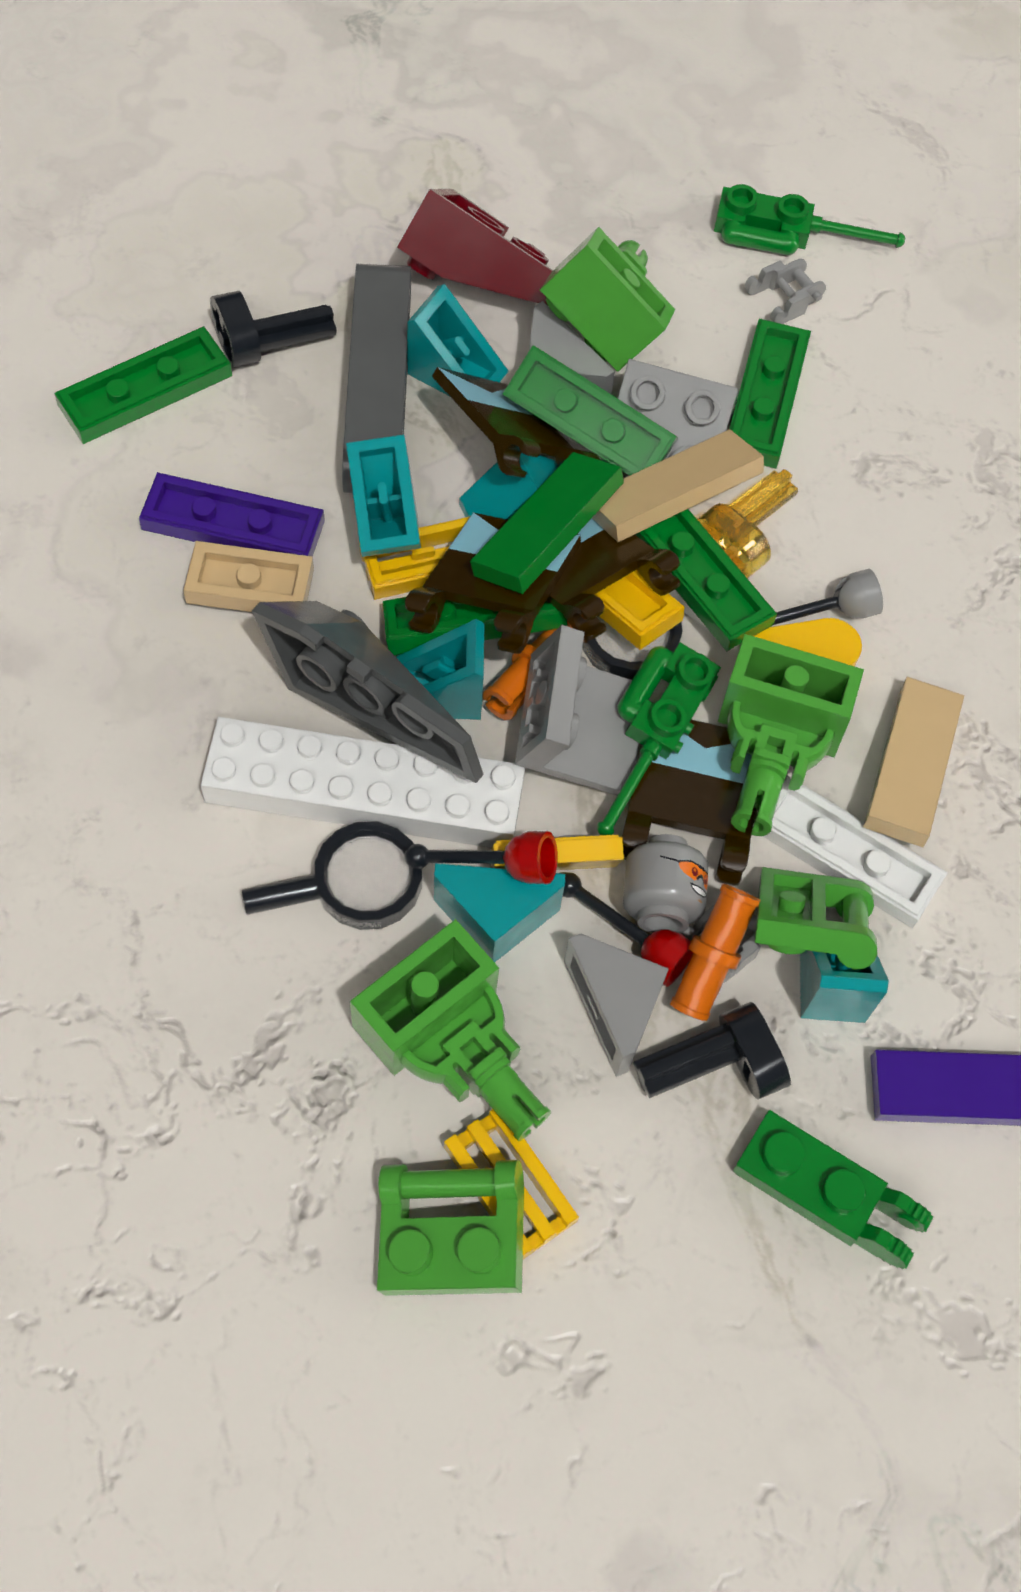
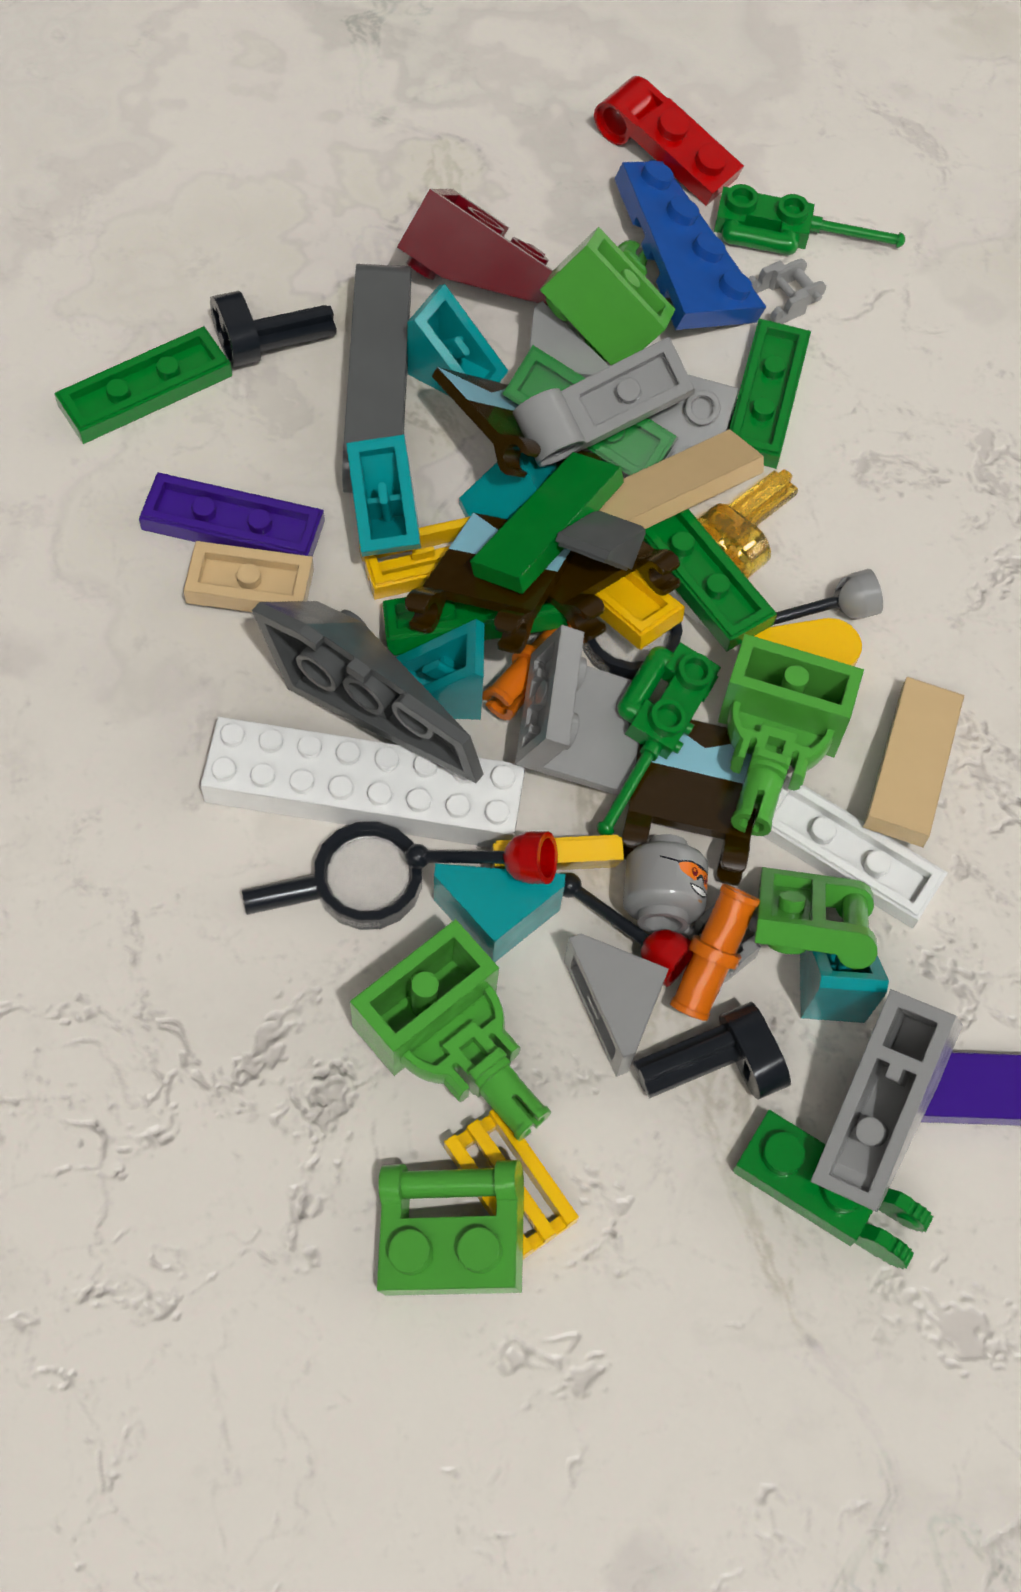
none -> light grey plate [513,337,695,467]
none -> dark grey slope [555,511,645,571]
none -> red plate [594,76,744,206]
none -> blue wing [614,160,766,330]
none -> light grey slope [810,989,963,1212]

